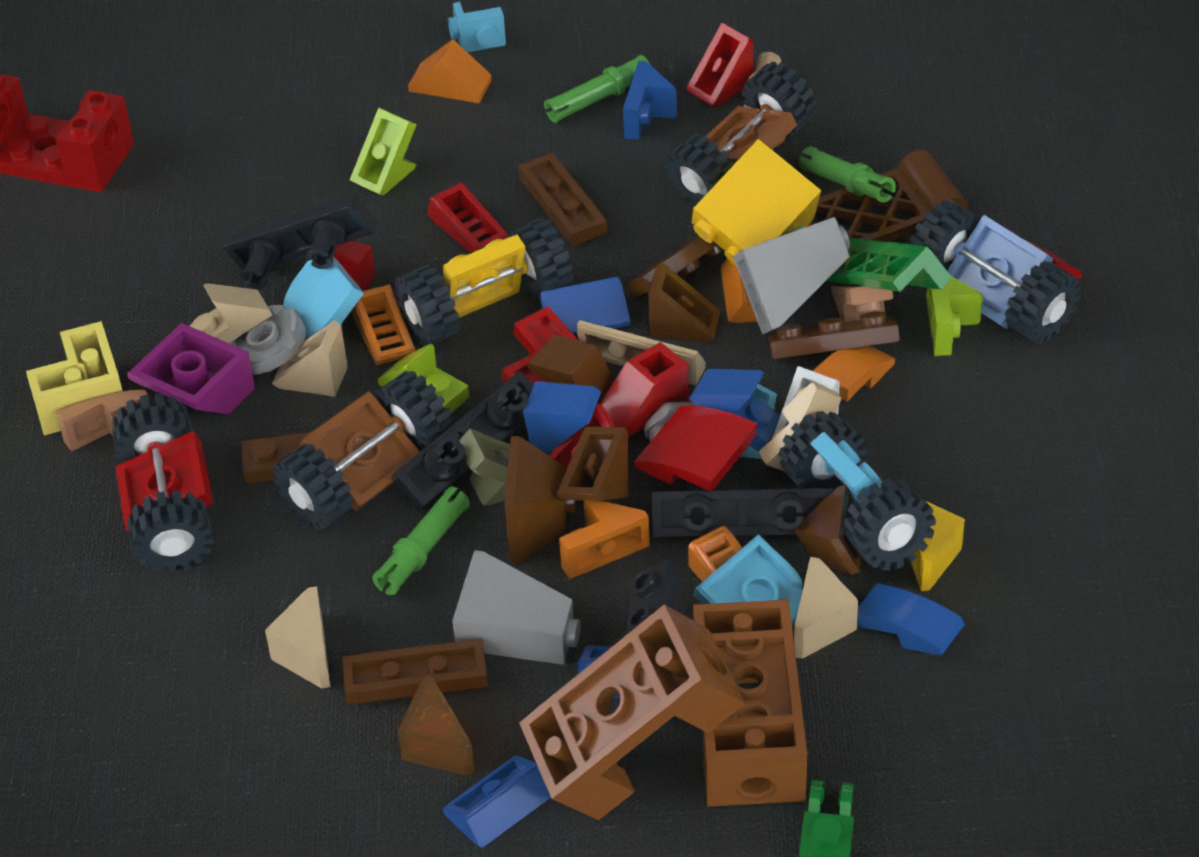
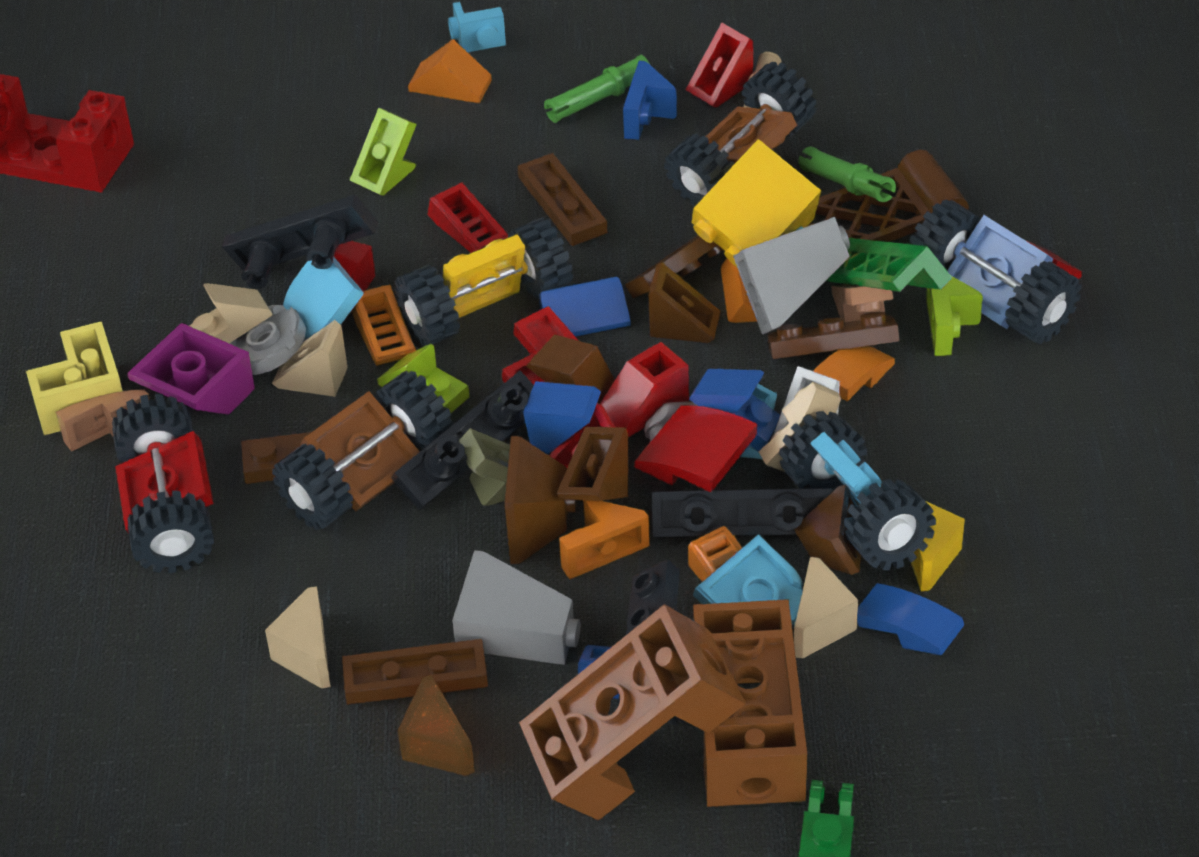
bright green pin [372,487,470,595] -> none
blue slope [442,755,551,847] -> none
tan slope [577,320,705,386] -> none

